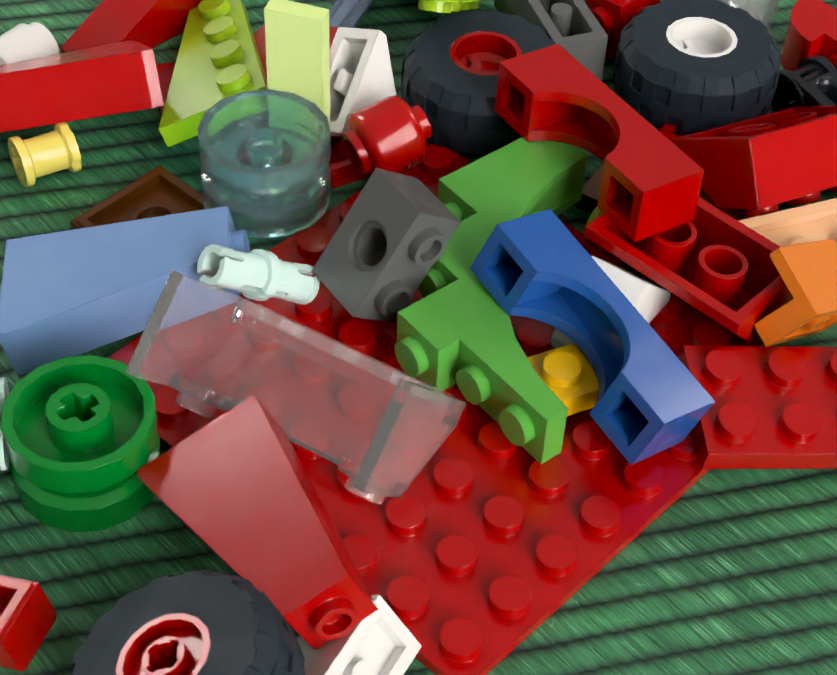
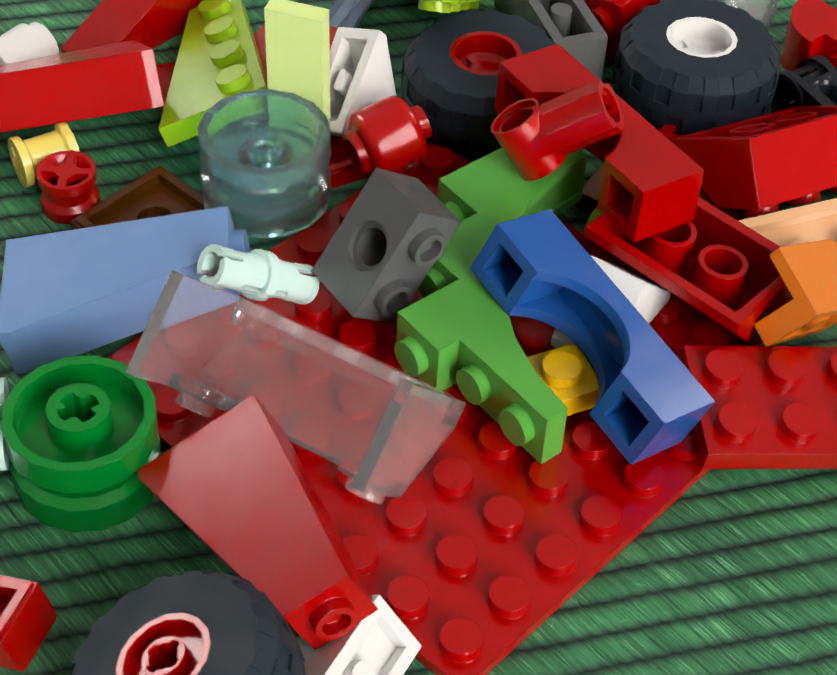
none -> red wheel [36,150,100,225]
none -> red piece [491,79,625,181]

